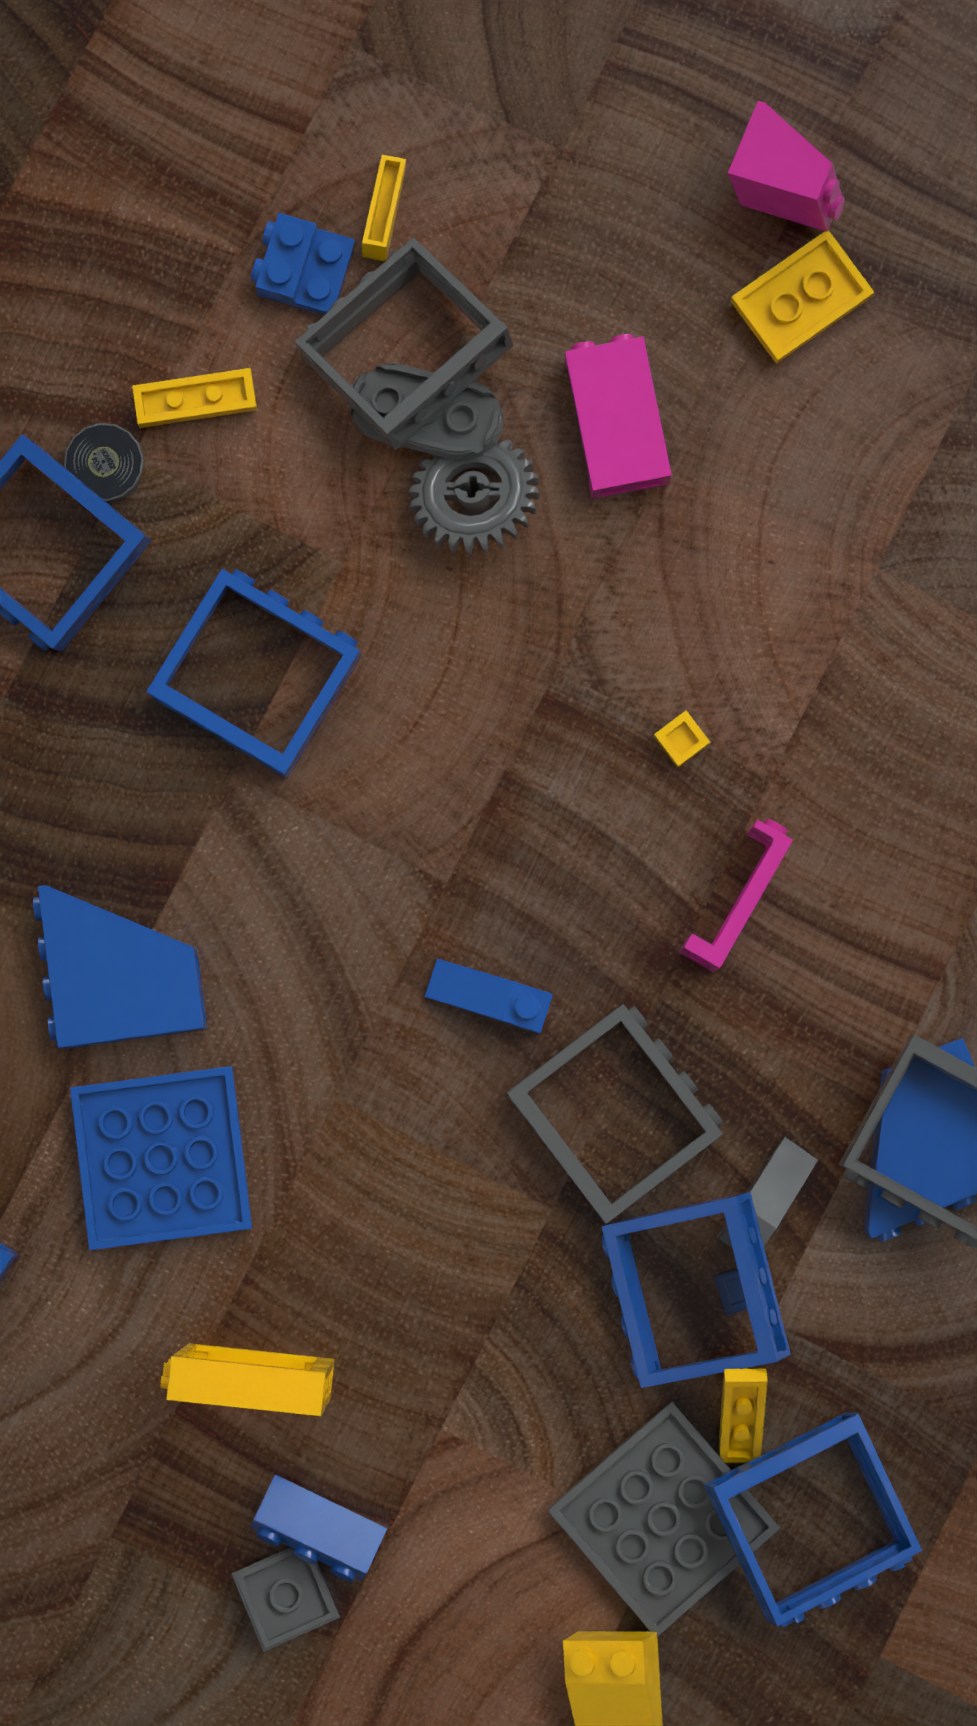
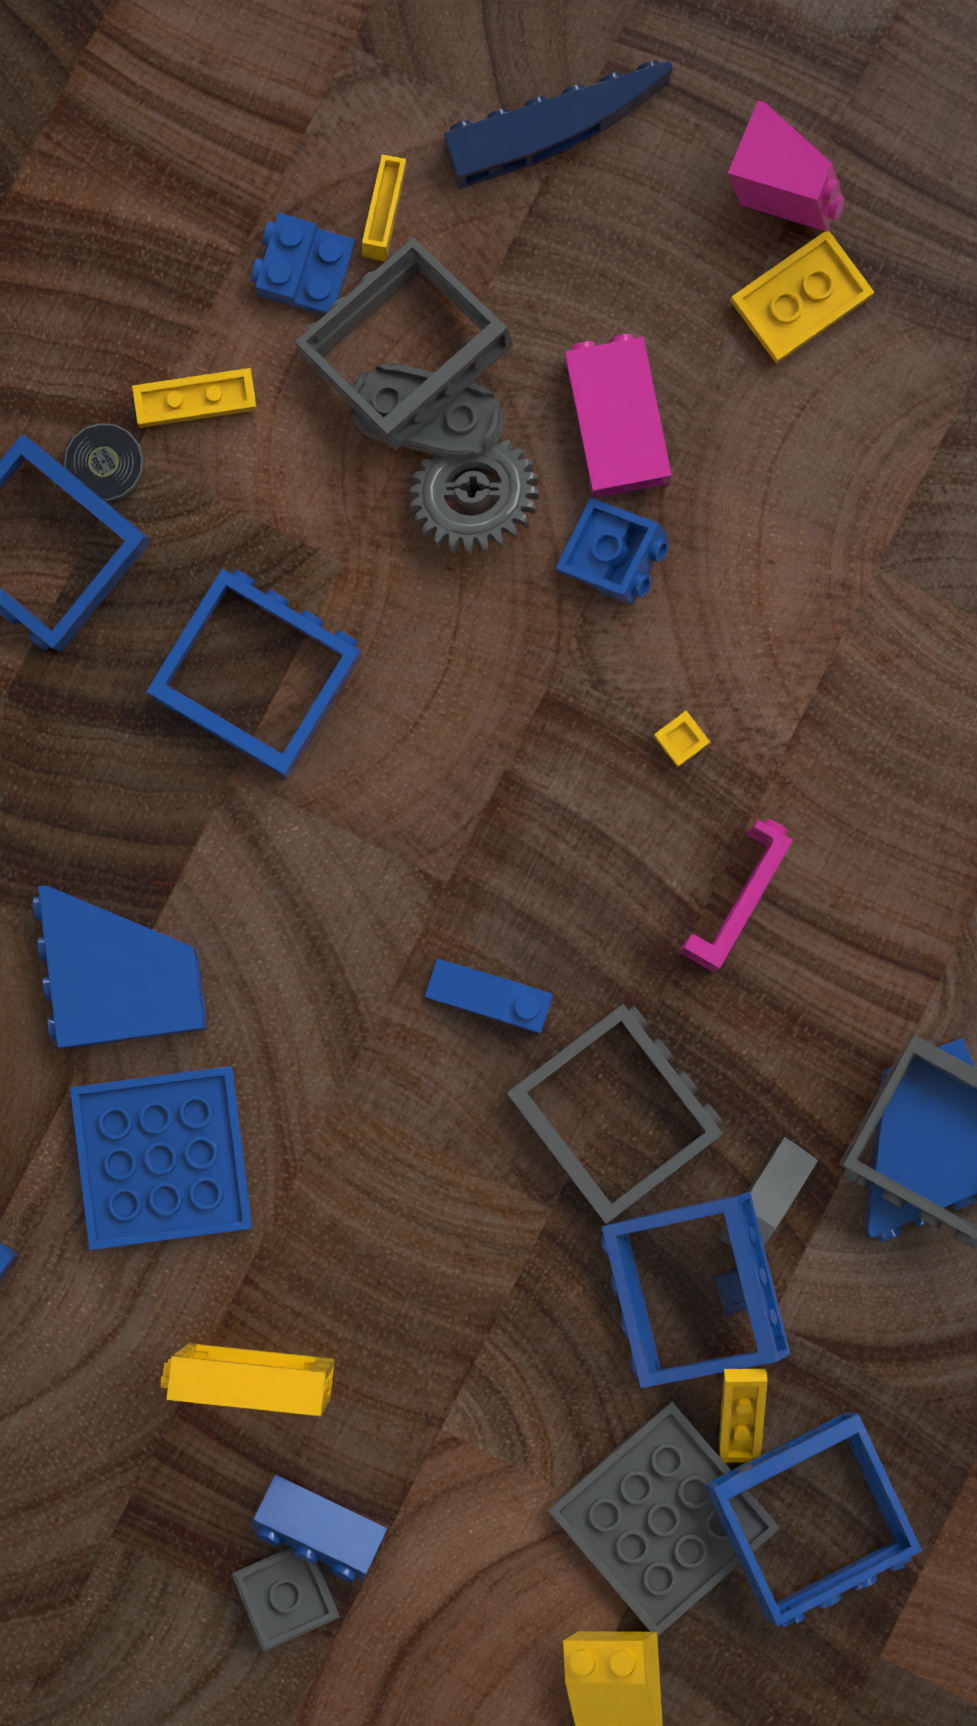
none -> dark blue slope [444,60,673,189]
none -> blue plate [556,498,669,605]

